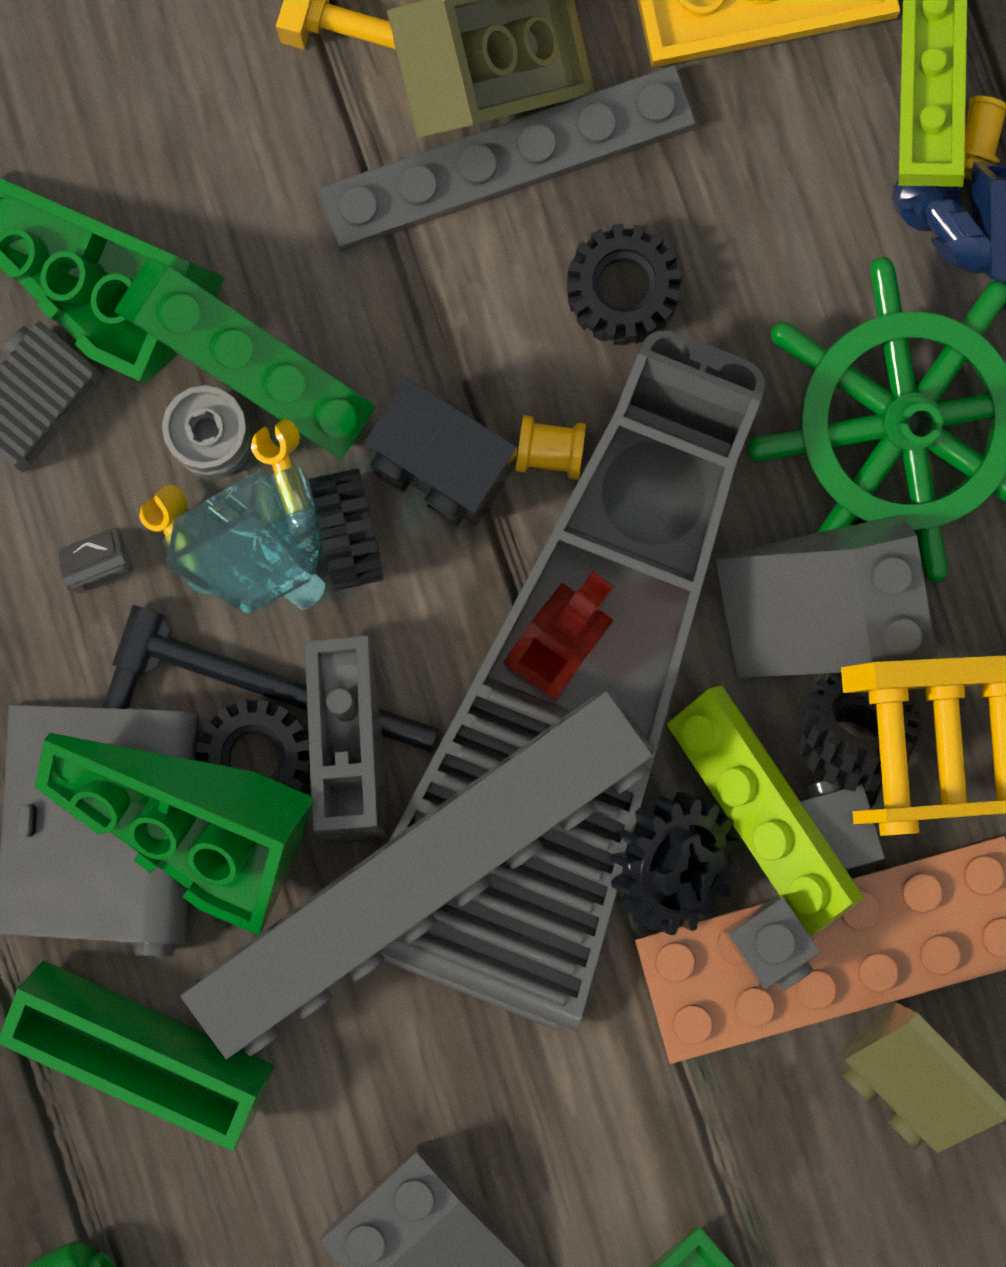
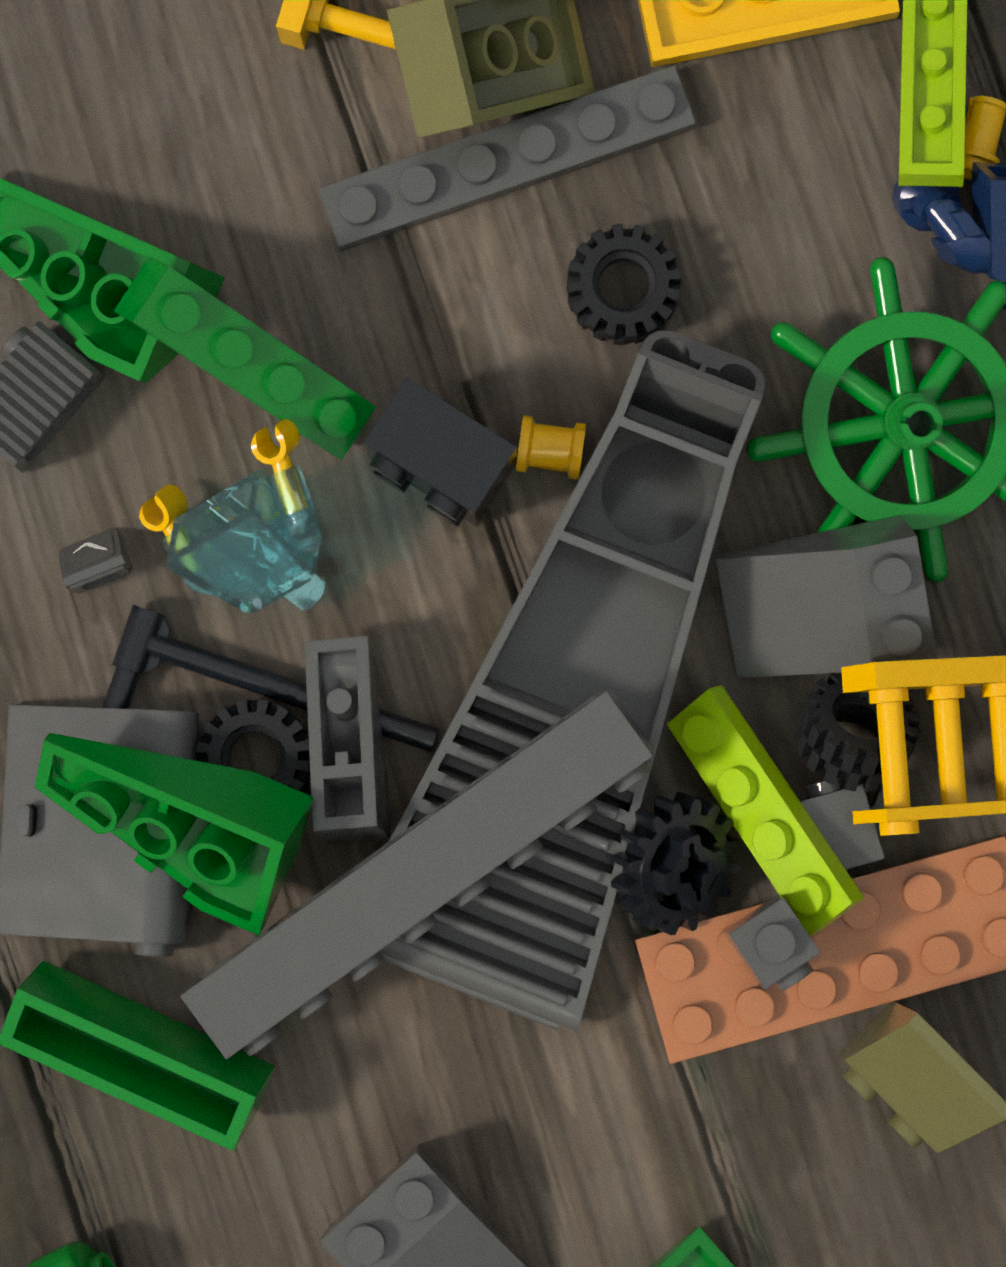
light grey wheel [162,385,253,479] -> none
black tyre [309,468,384,591] -> none
clear red brick [503,571,614,700] -> none

